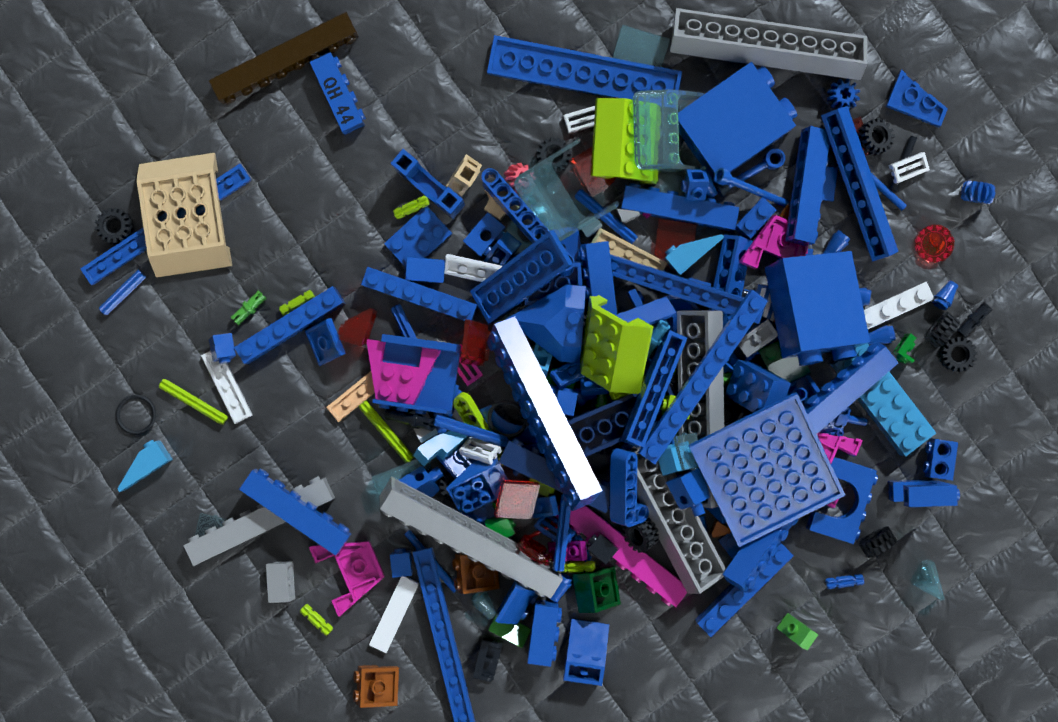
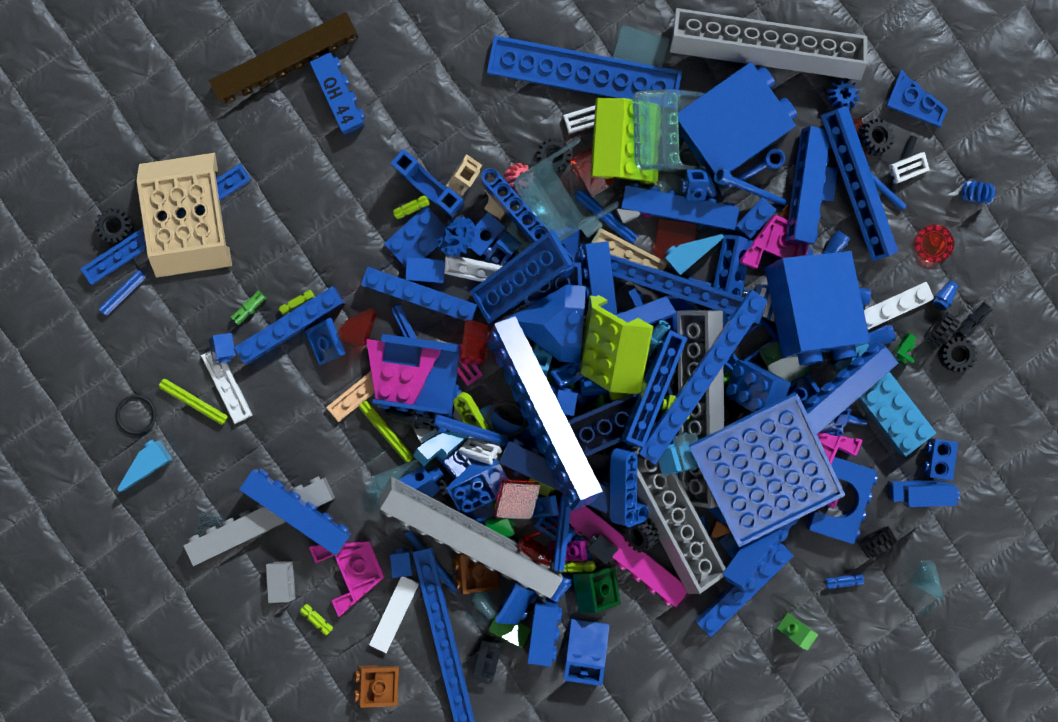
blue torso [666,467,710,517] -> none
light grey hinge [738,319,778,358] -> none
none -> blue gear [437,216,478,257]

